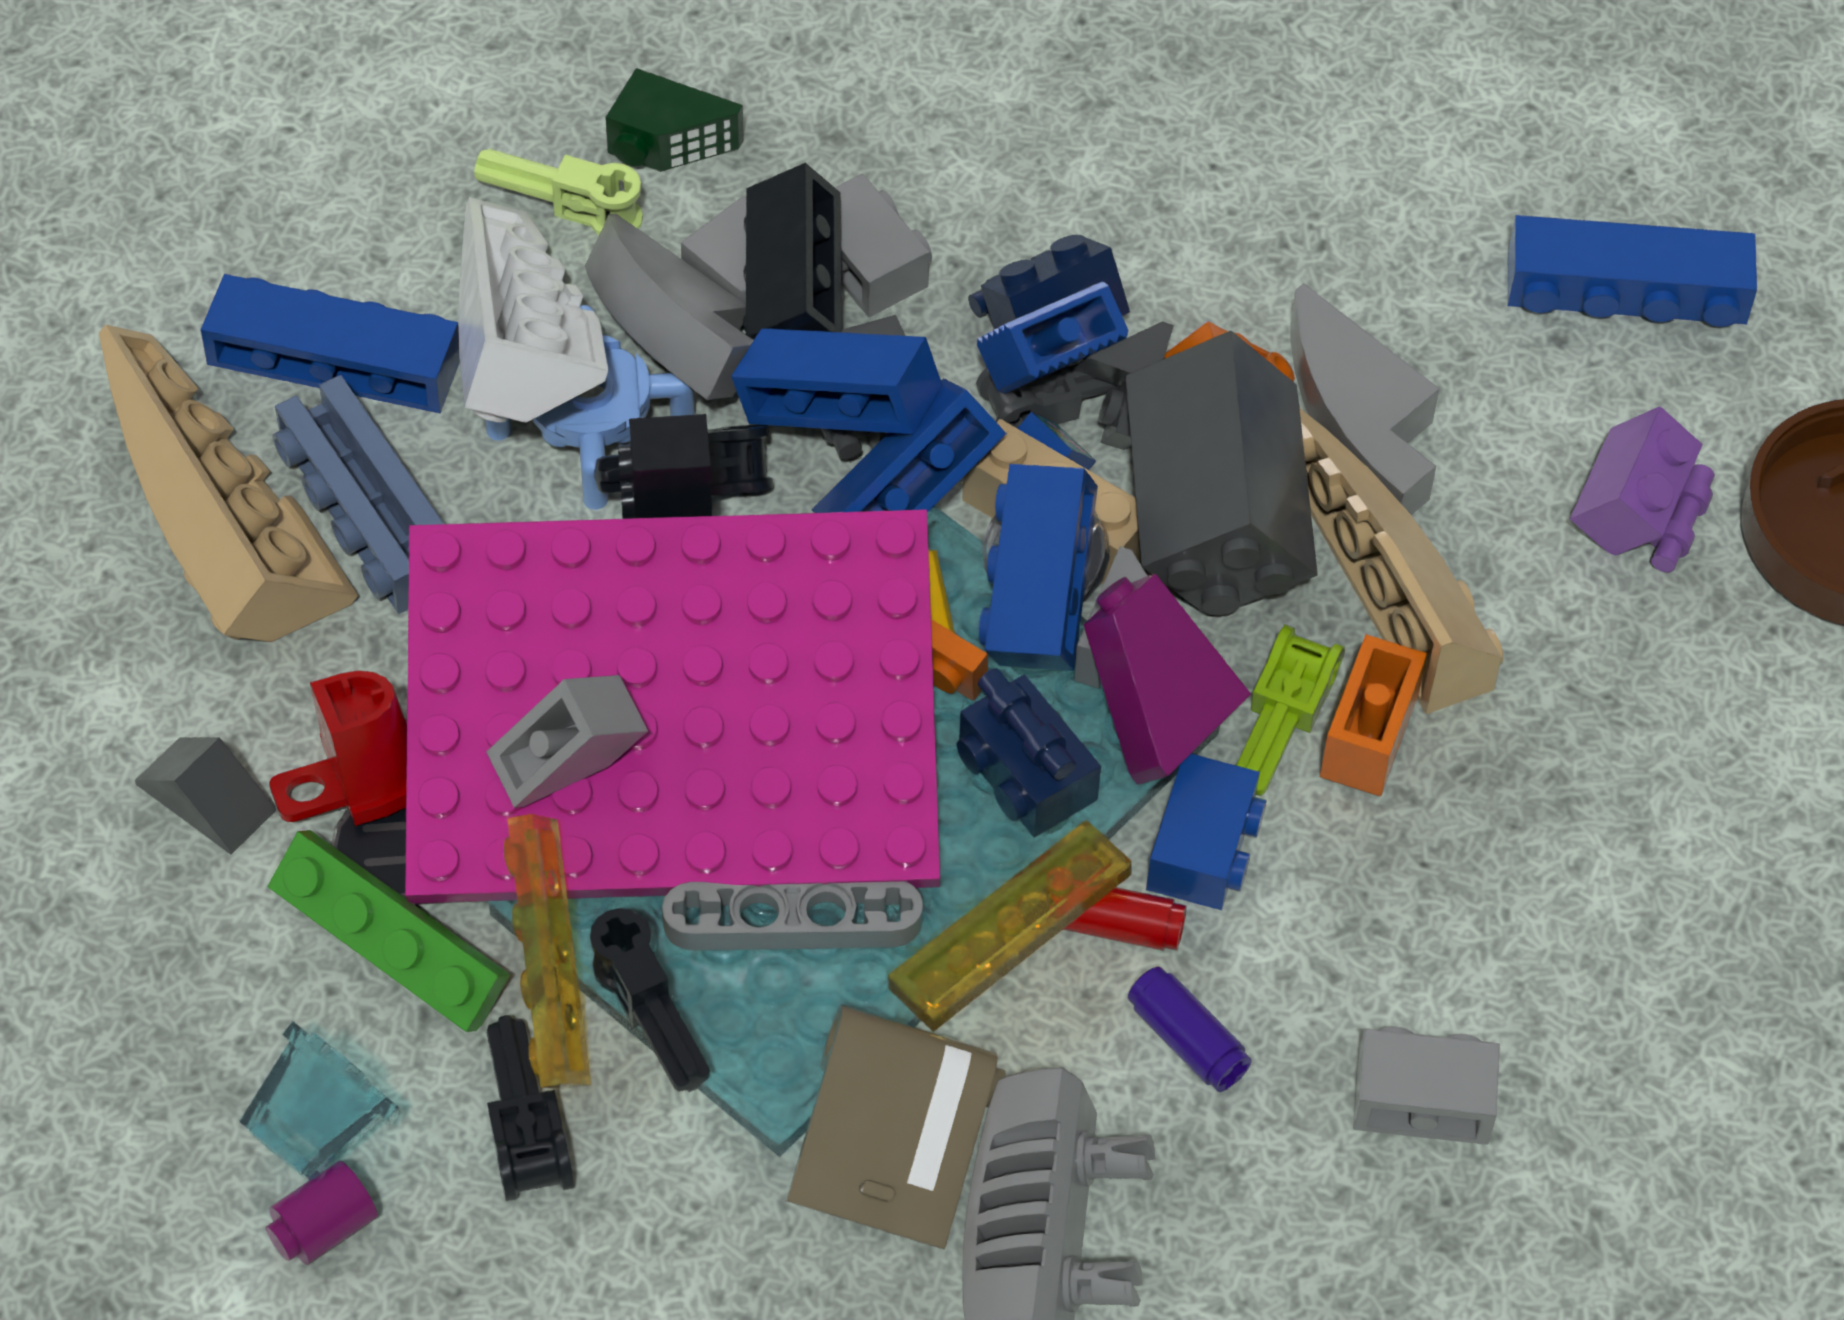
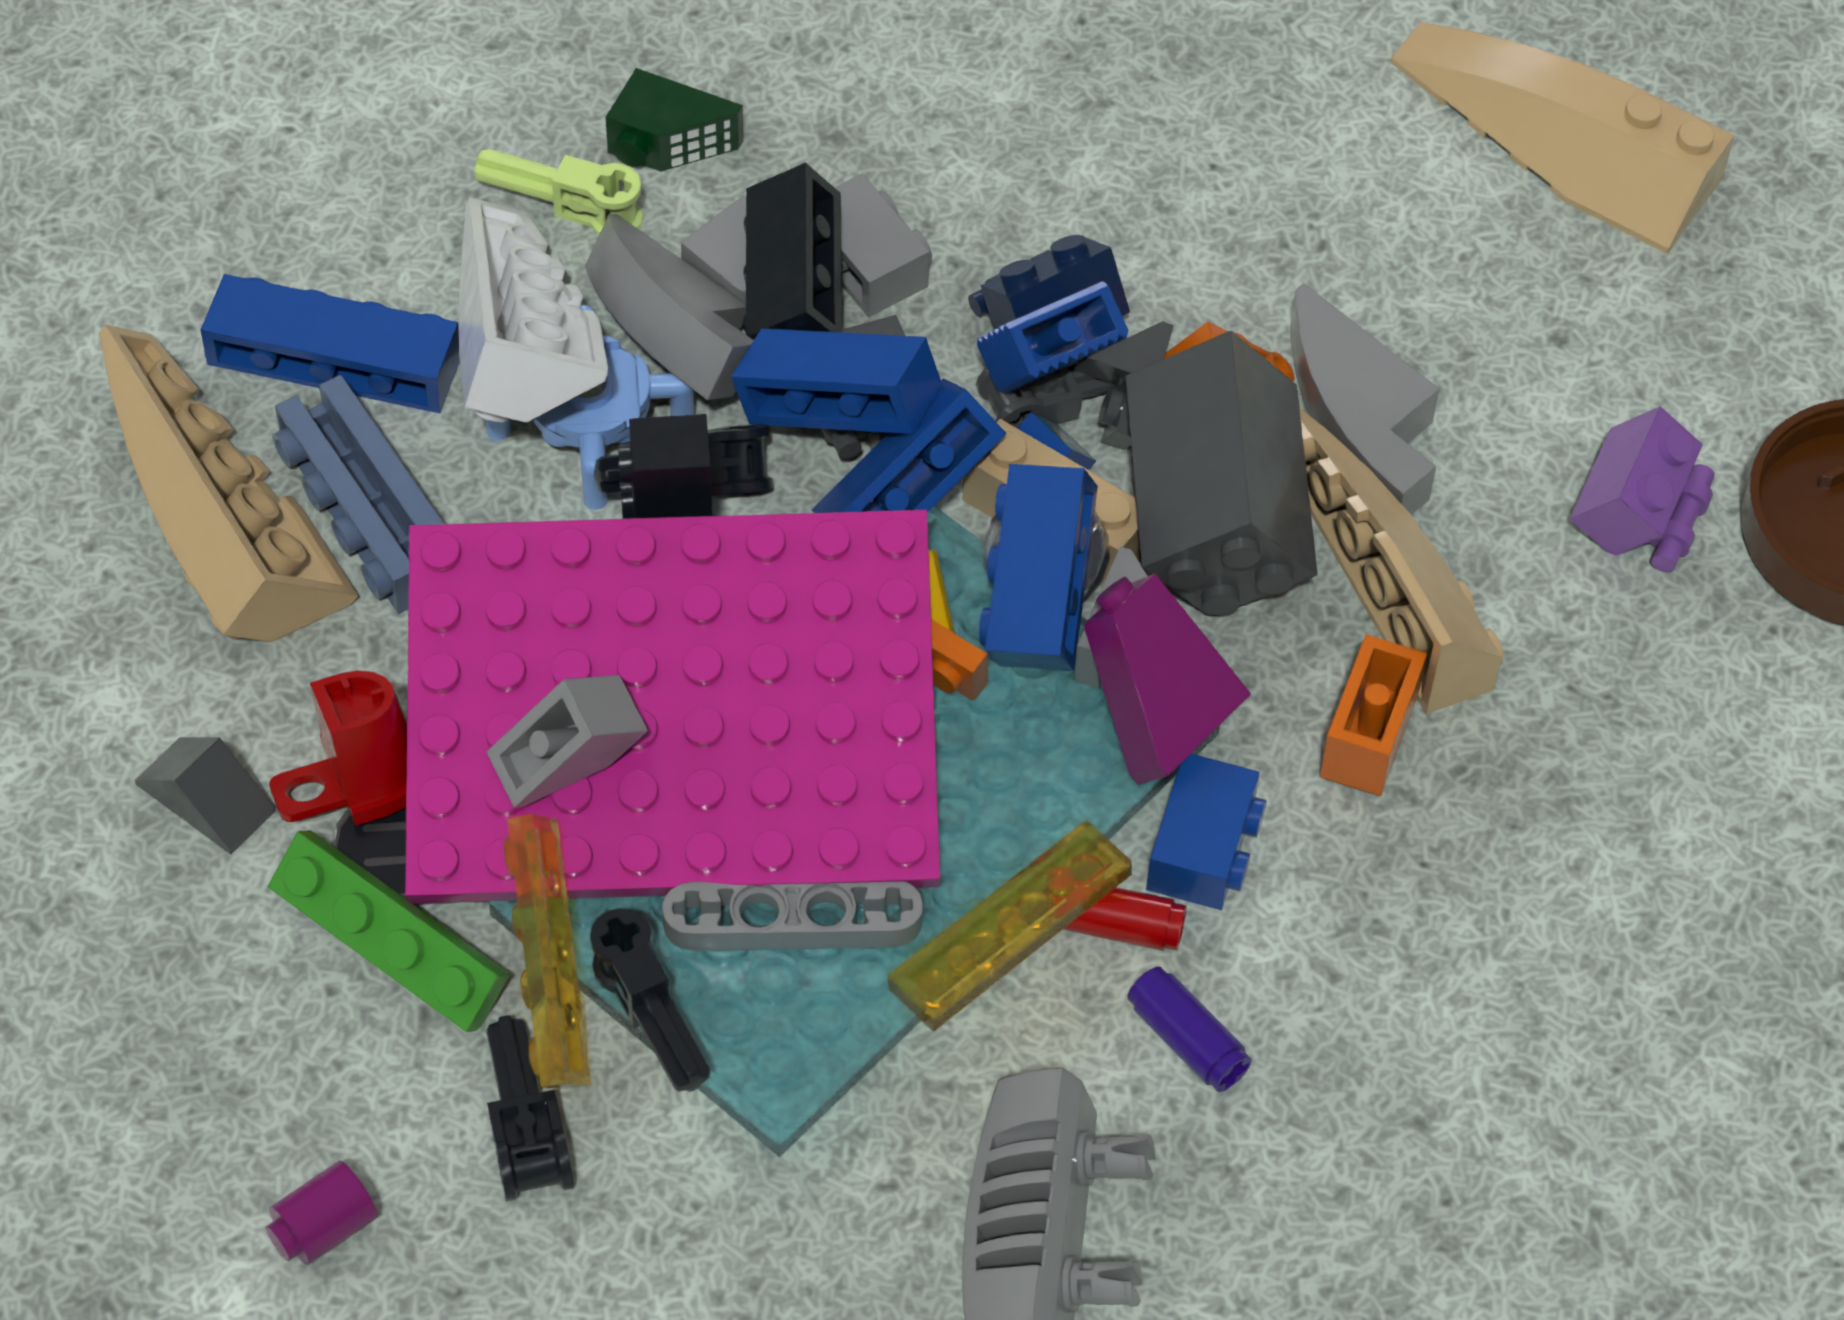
clear light blue container [239,1021,402,1181] -> none
dark tan door [786,1005,1006,1249] -> none
dark blue brick [956,668,1101,838] -> none
lime connector [1236,624,1345,795] -> none
light grey brick [1353,1027,1500,1145] -> none
blue brick [1507,215,1757,327] -> none
none -> tan wedge [1391,22,1735,254]

